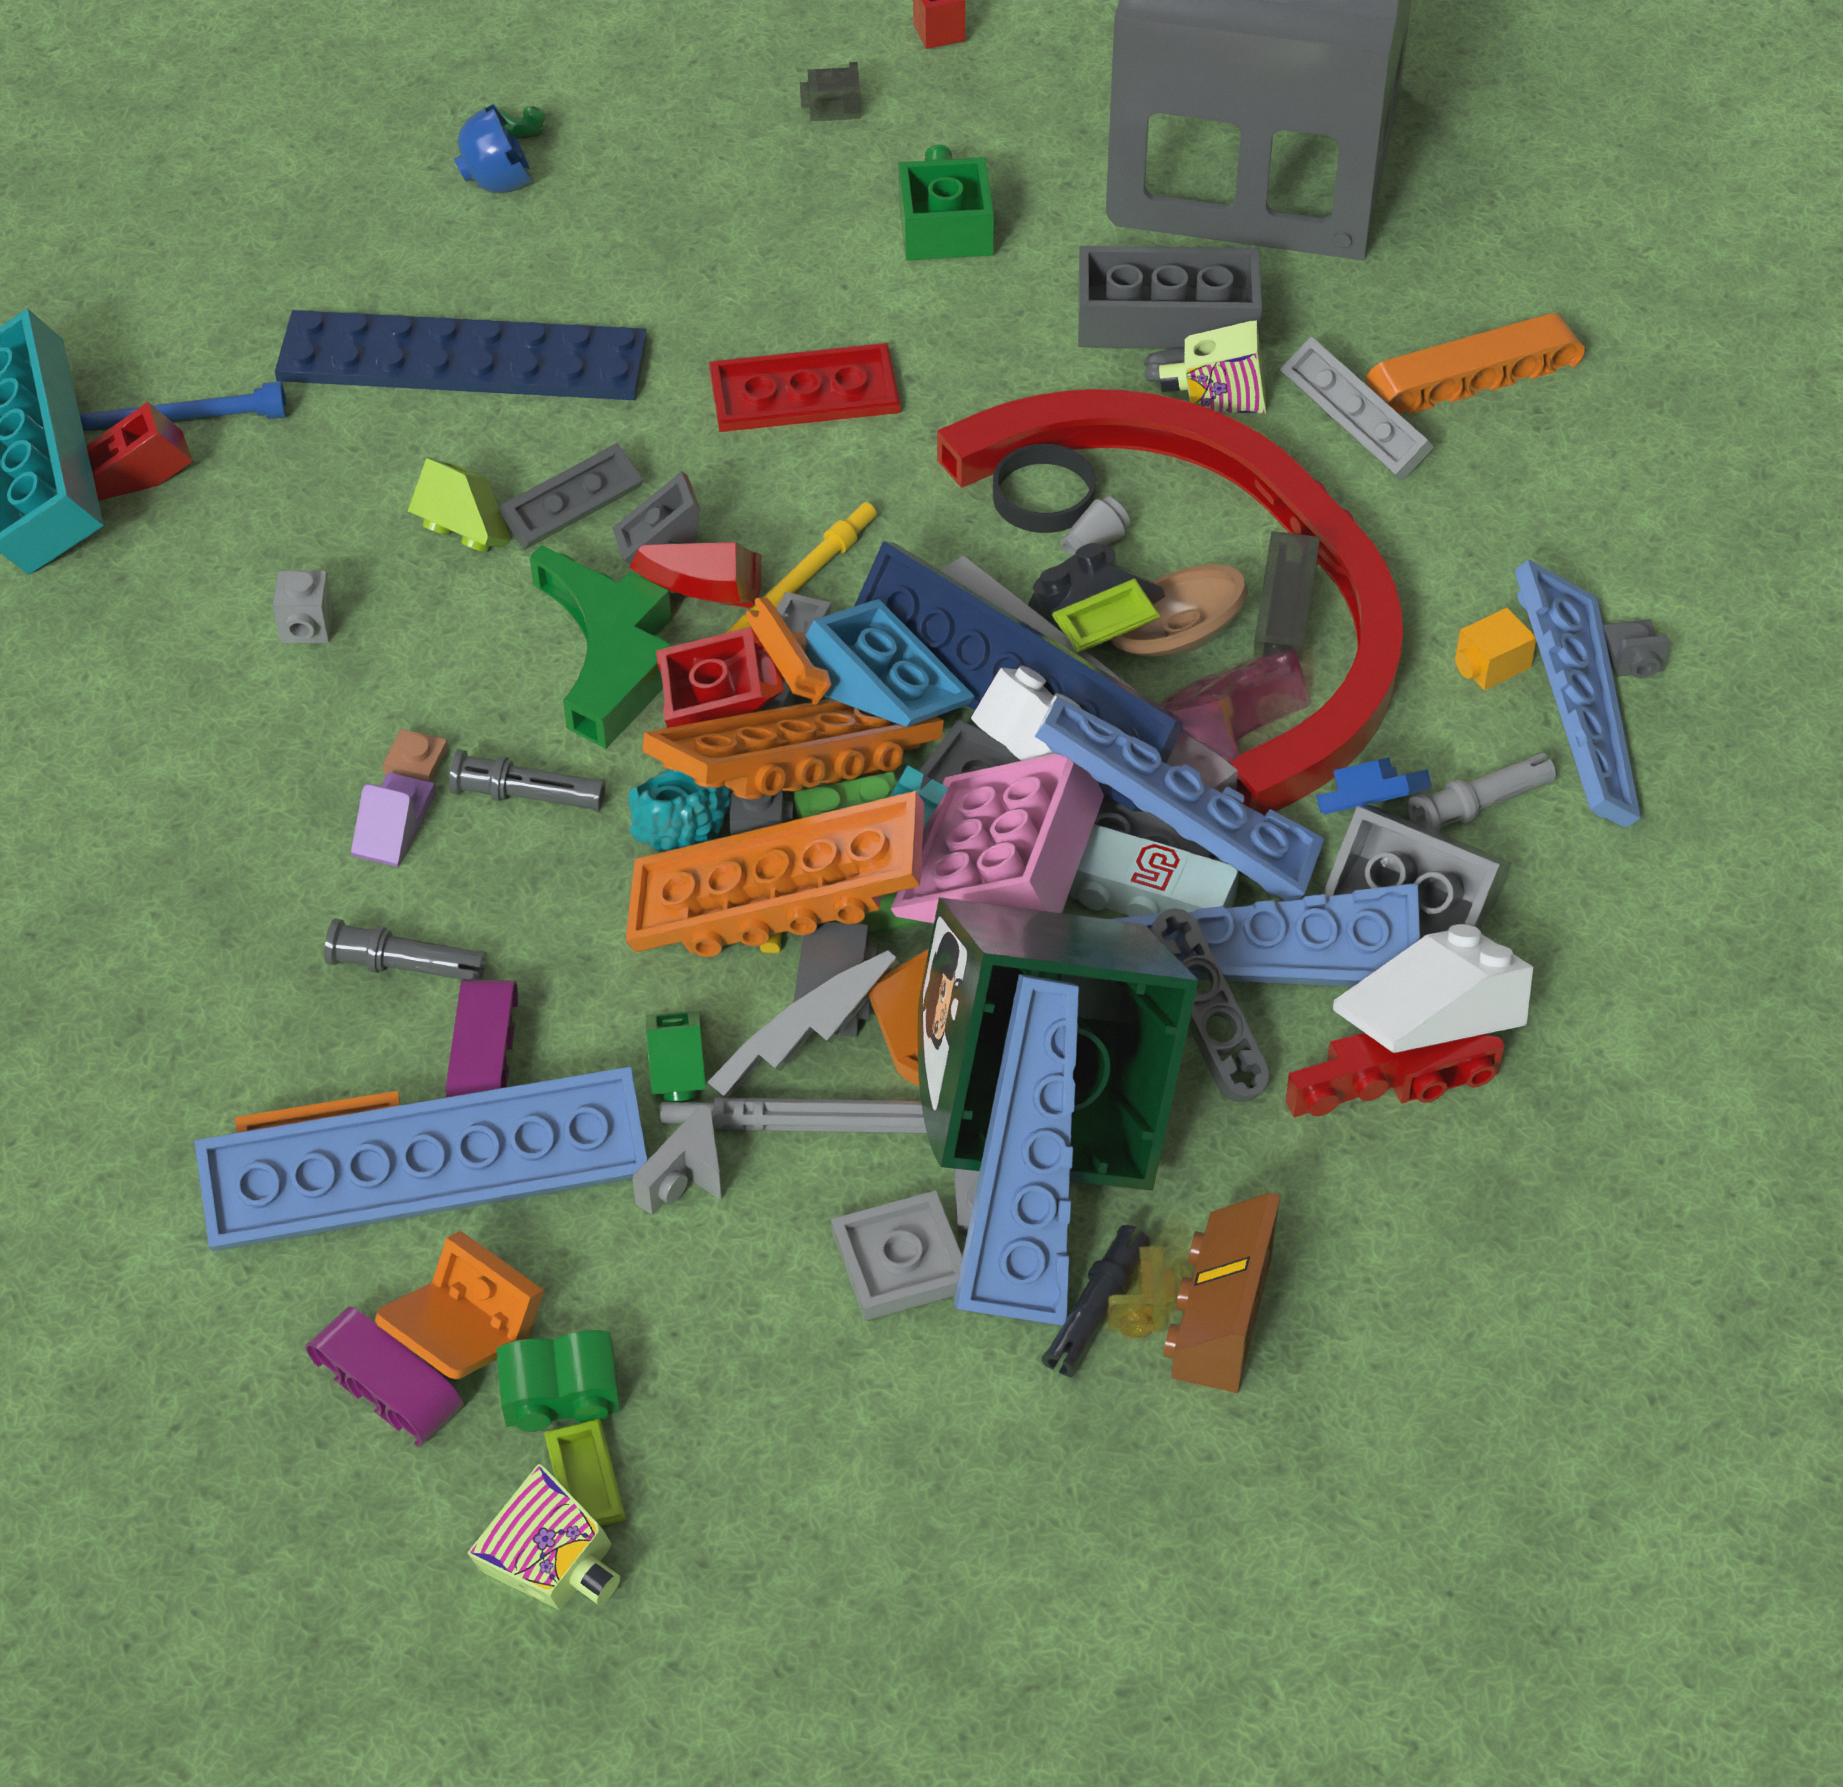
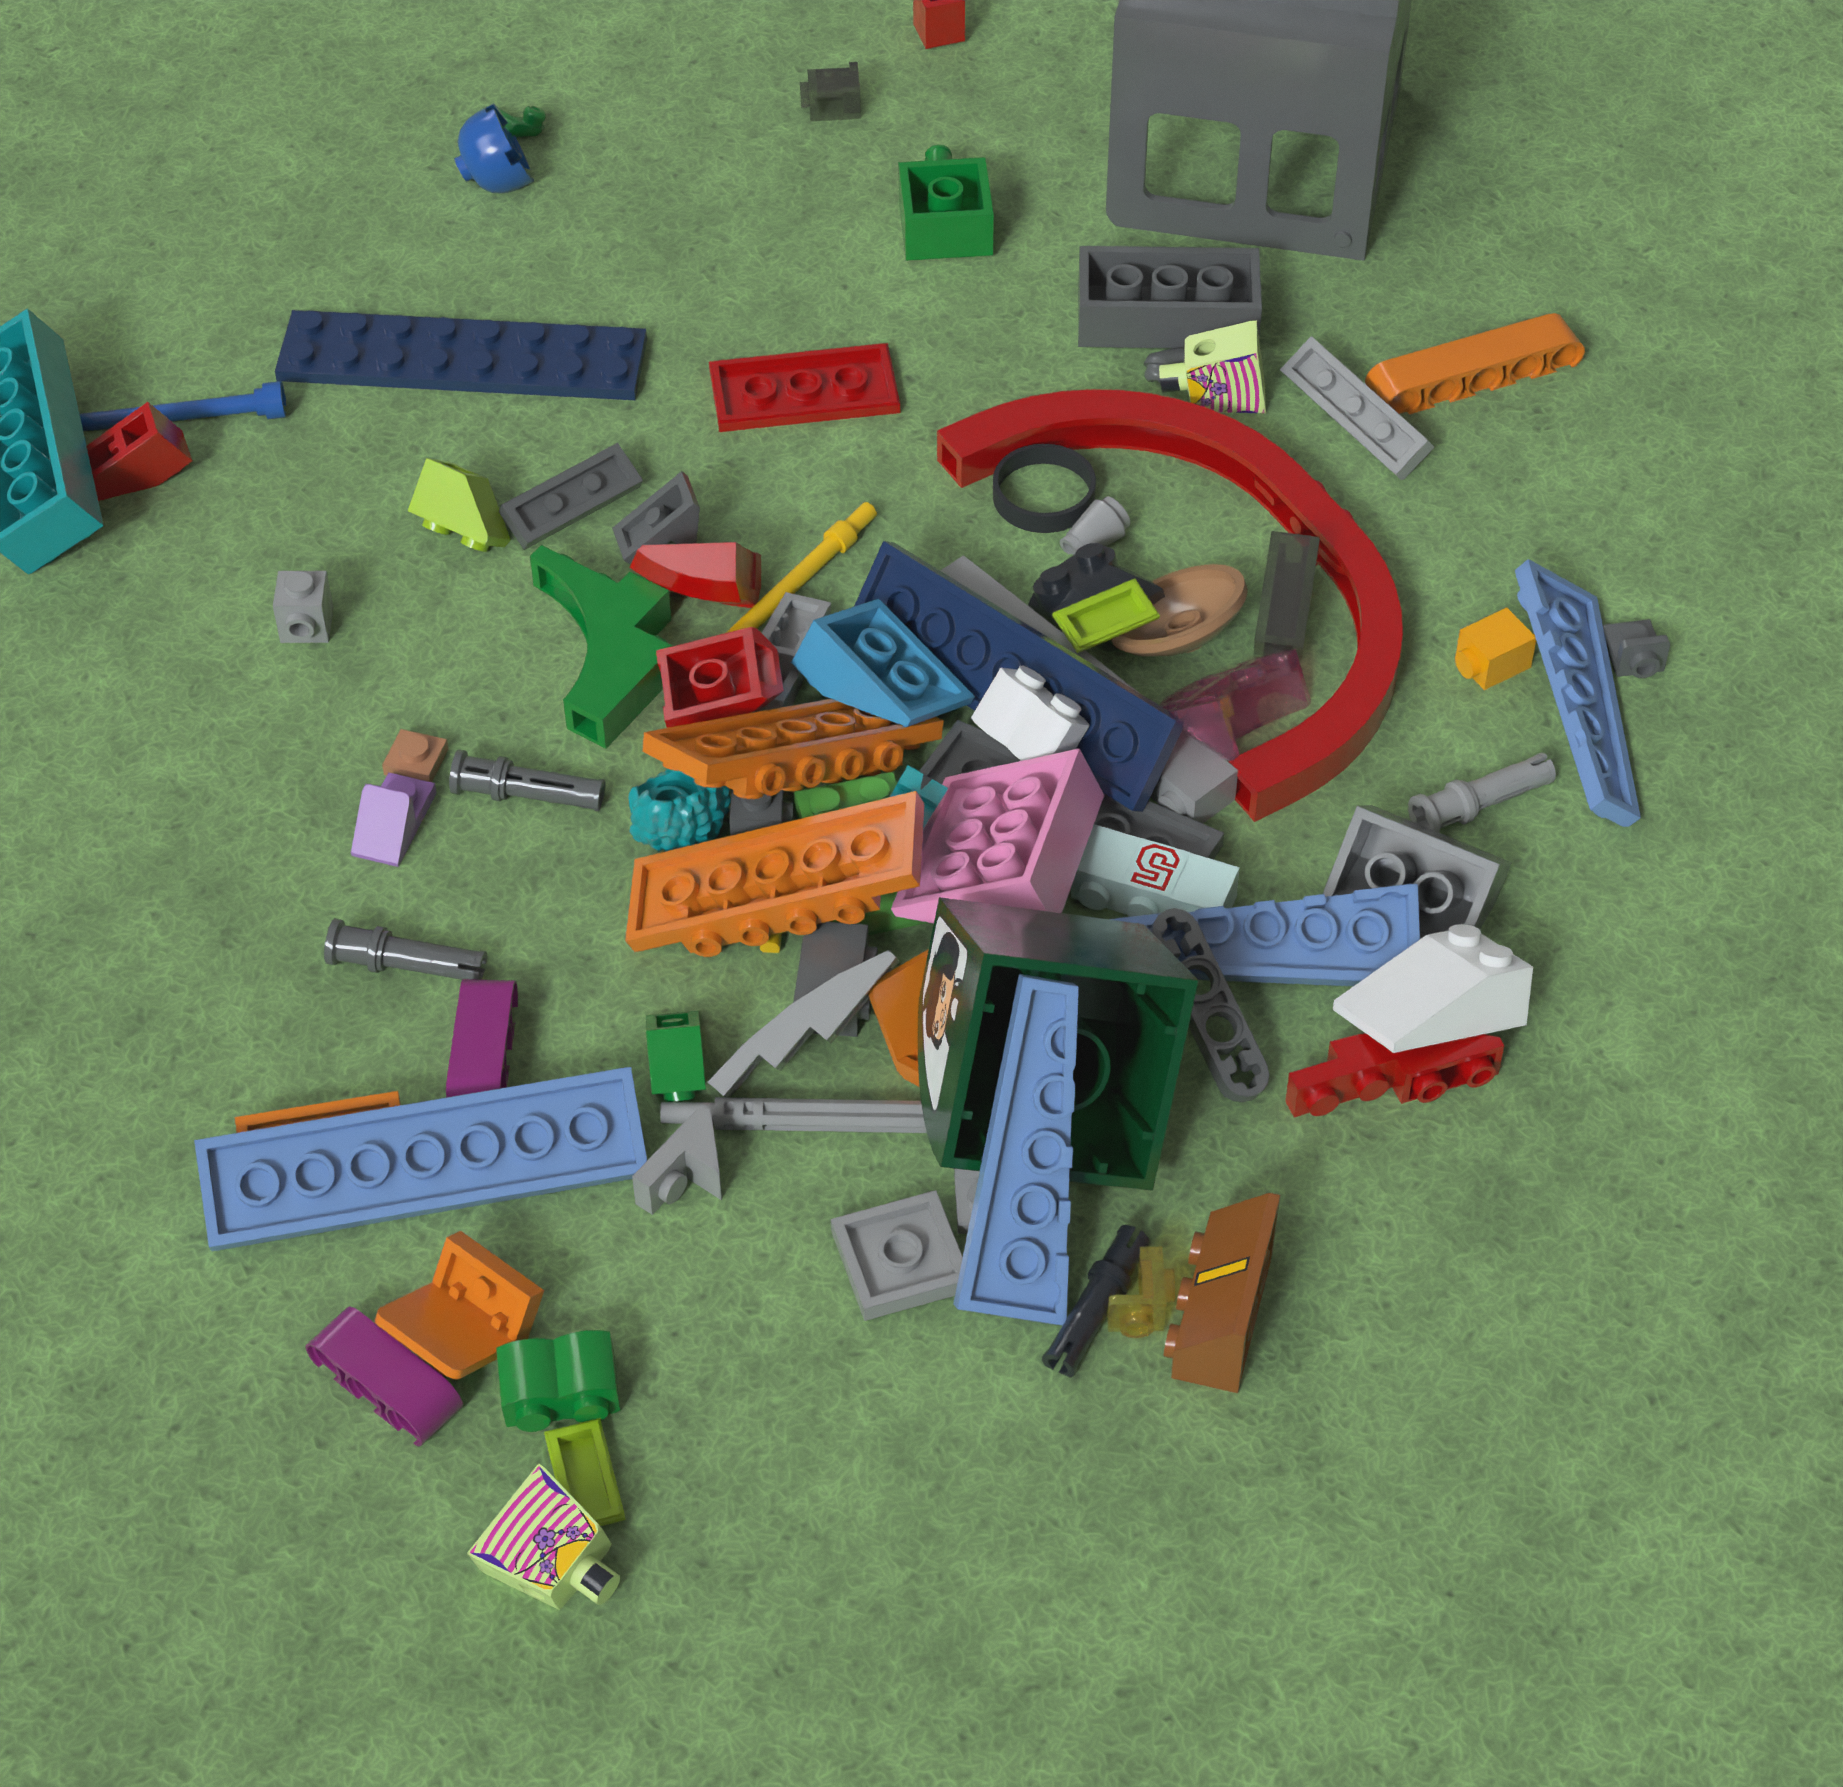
orange piece [746,598,831,705] -> none
medium blue wing [1034,697,1324,901] -> none
blue plate [1316,757,1432,815] -> none

